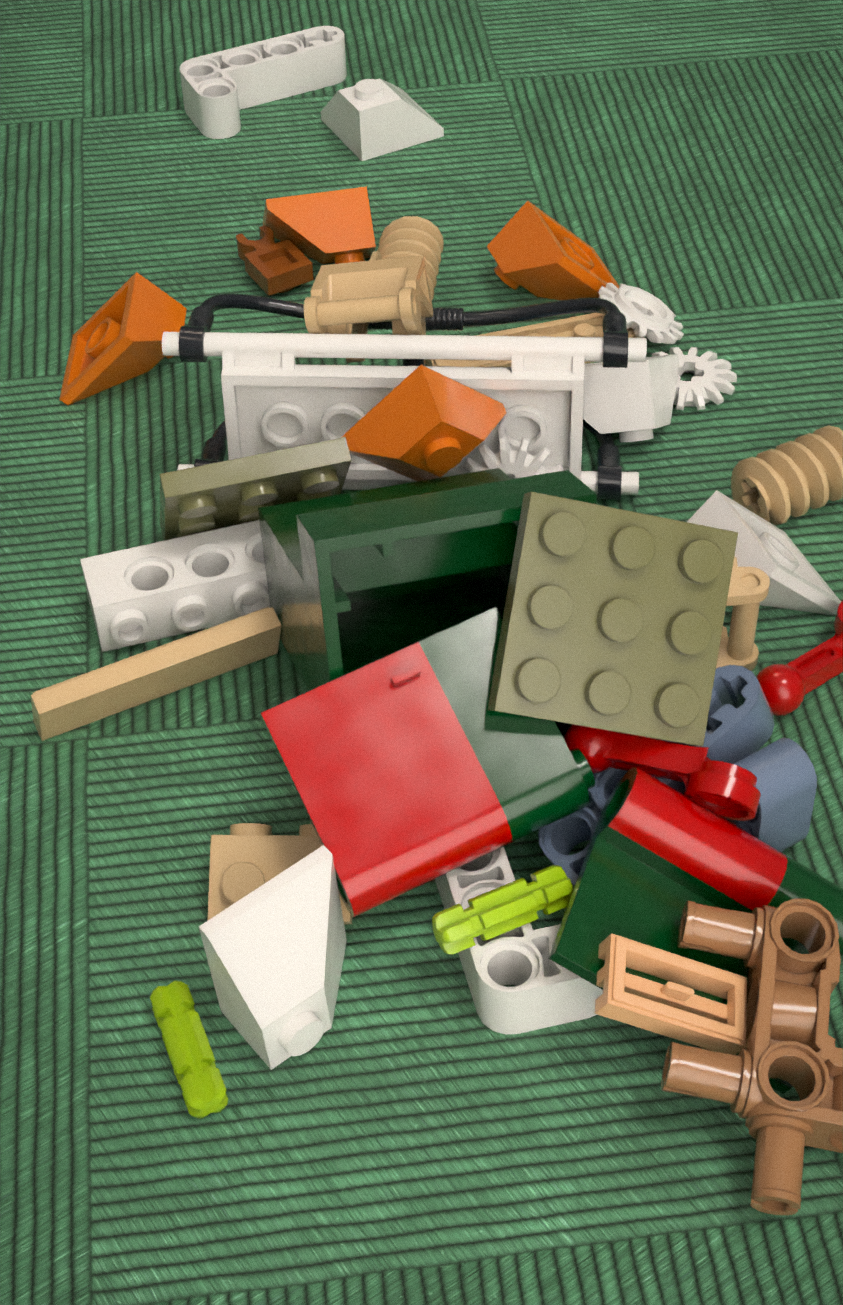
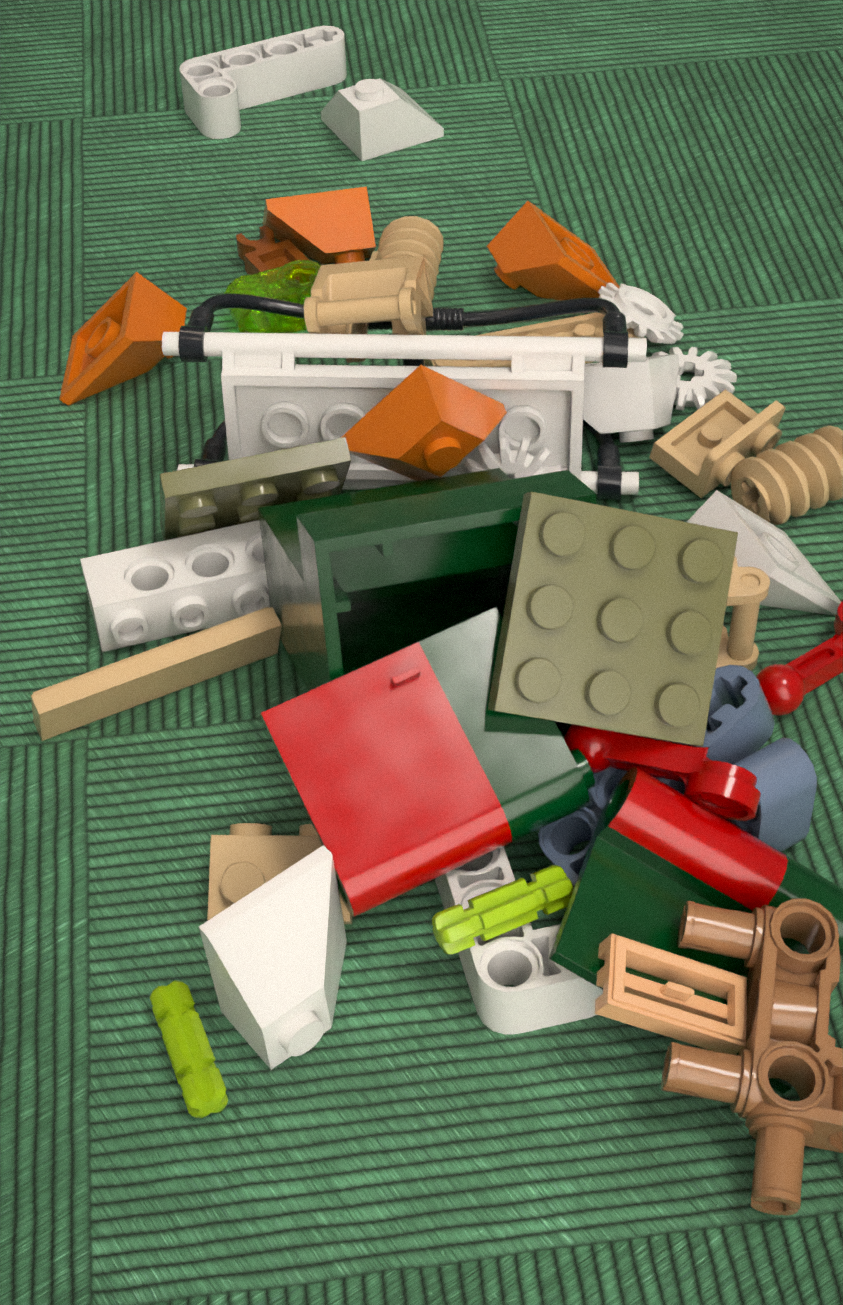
none -> clear neon green piece [224,260,321,333]
none -> tan bracket [649,389,786,498]

